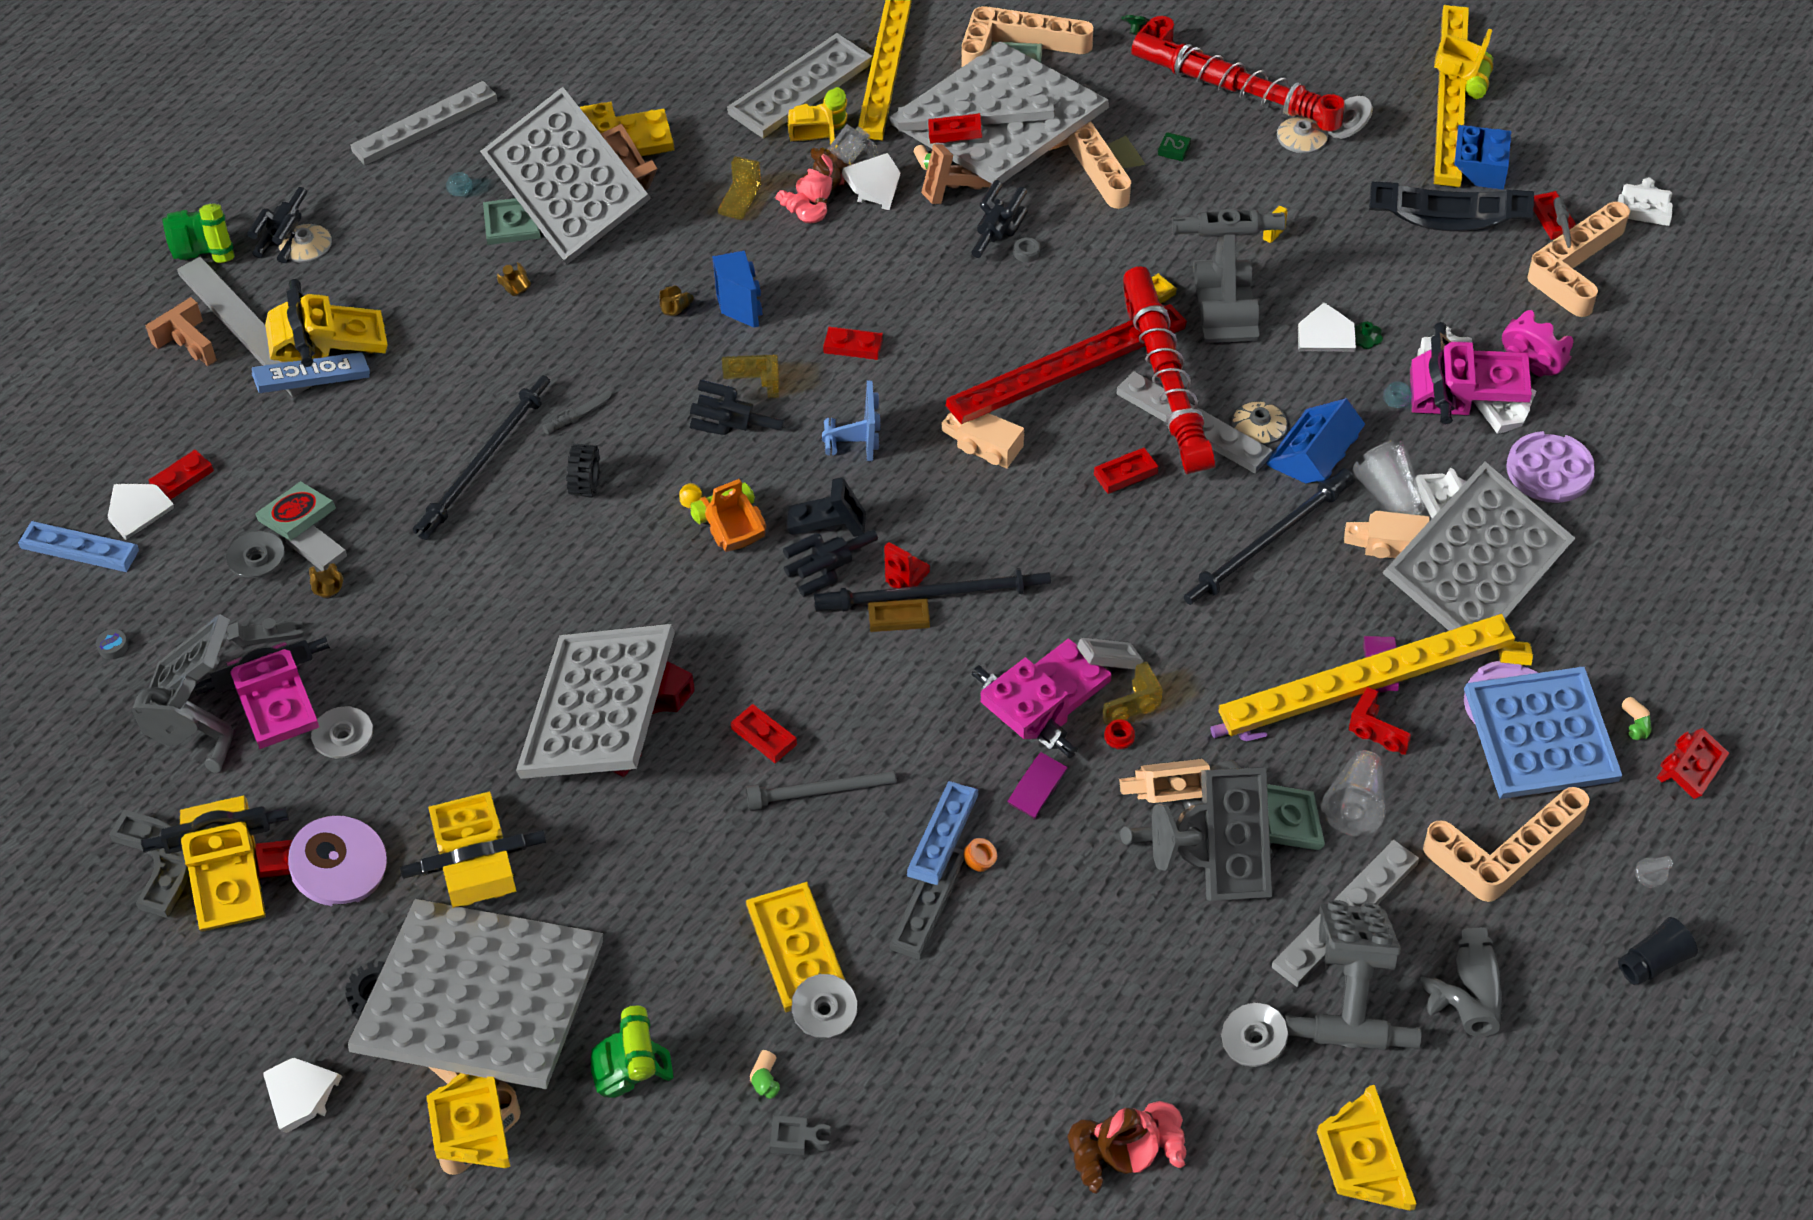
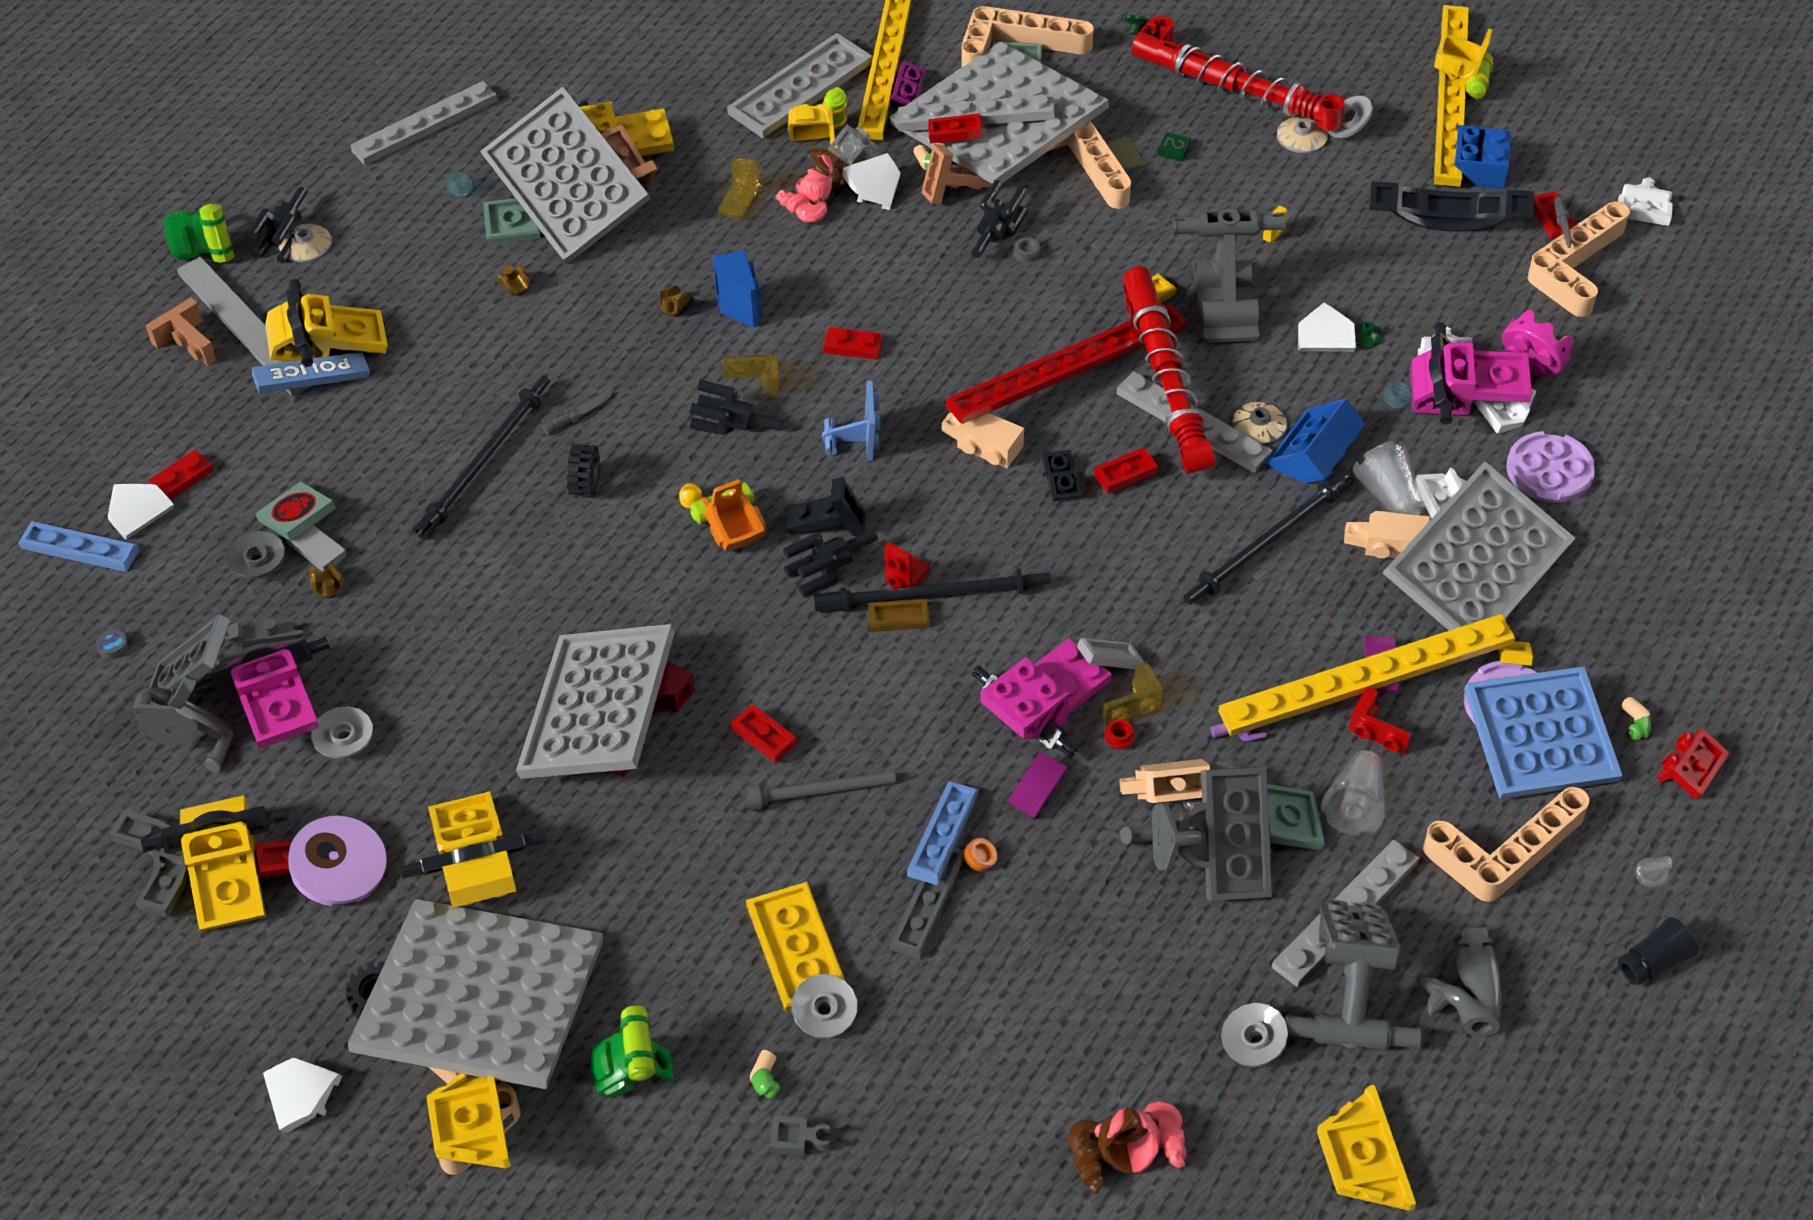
none -> magenta slope [891,60,927,105]
none -> black slope [1042,449,1082,501]

